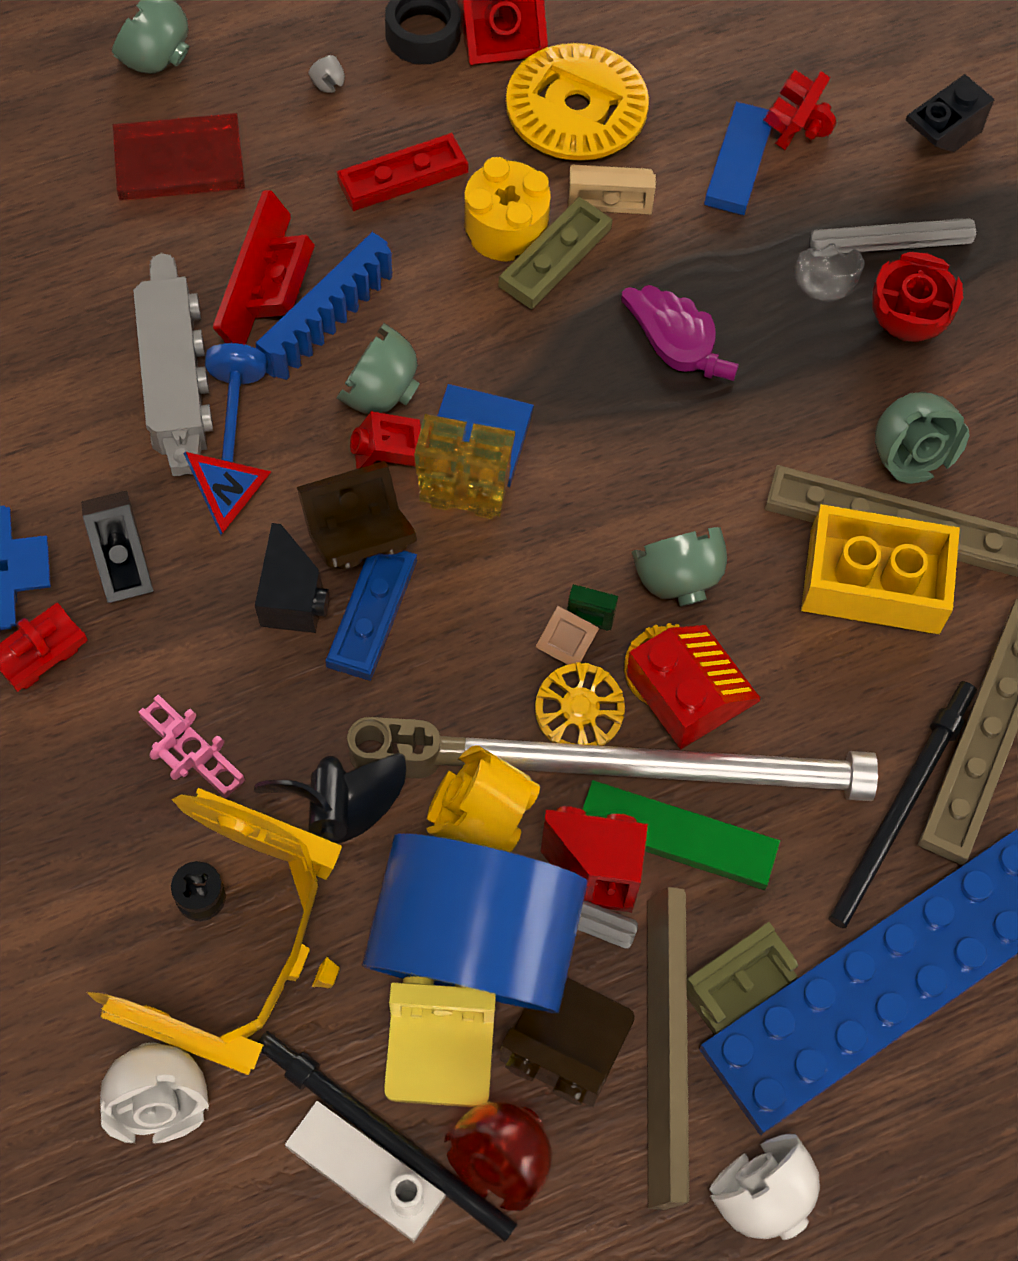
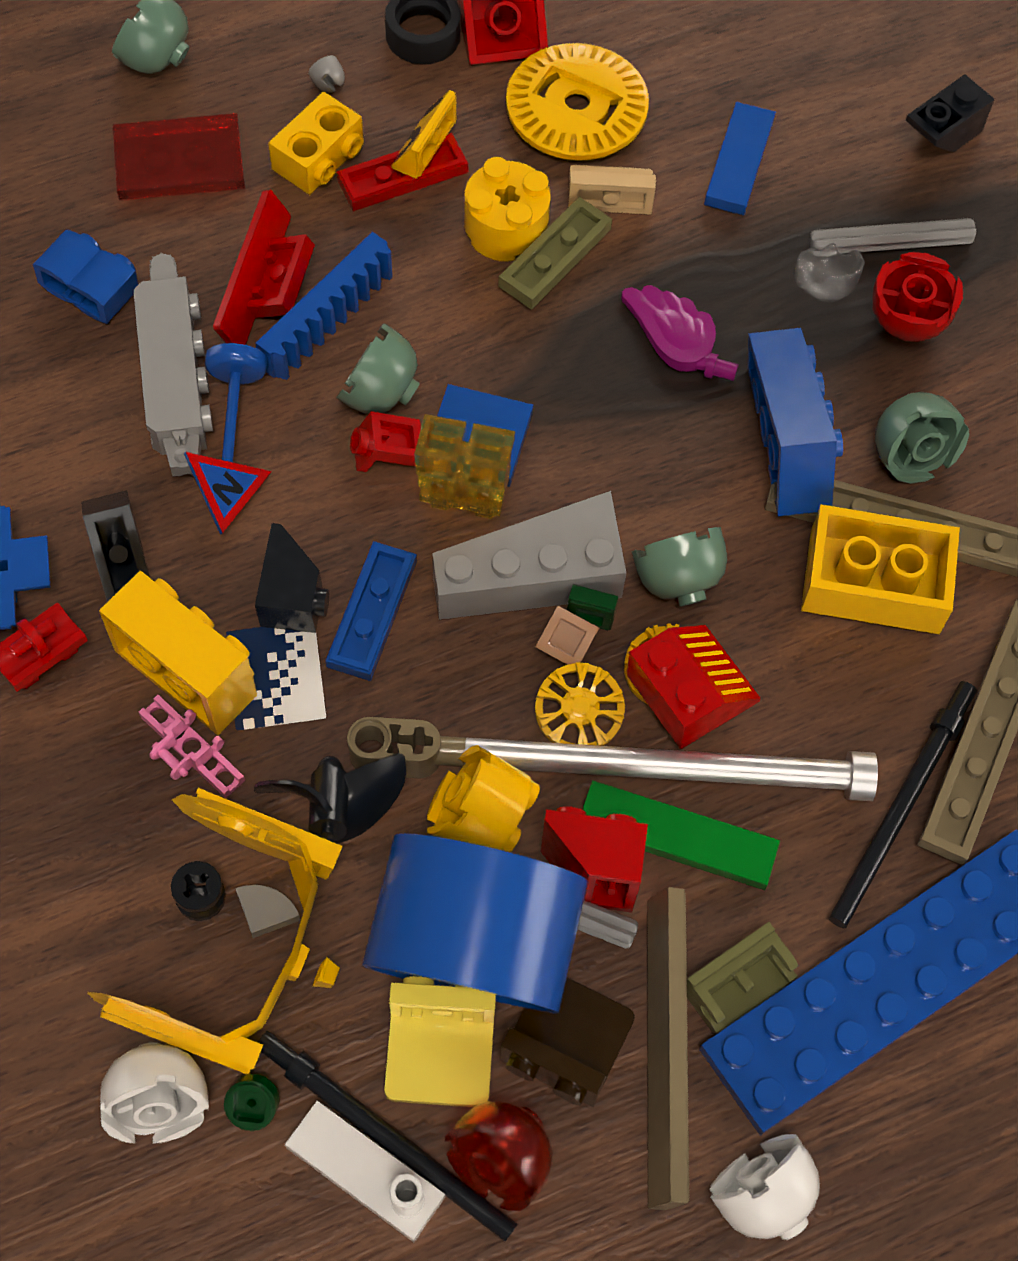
dark brown bracket [297,461,417,569] -> none
red hips [763,69,836,150] -> none
none -> blue brick [33,230,138,324]
none -> yellow brick [99,570,257,736]
none -> dark green tile [224,1074,280,1131]
none -> sticker [226,627,326,730]
none -> light grey tile [235,885,301,938]
none -> yellow brick [268,91,364,195]
none -> yellow slope [391,90,456,179]
none -> light grey wedge [432,491,626,620]
none -> blue wedge [748,328,843,516]

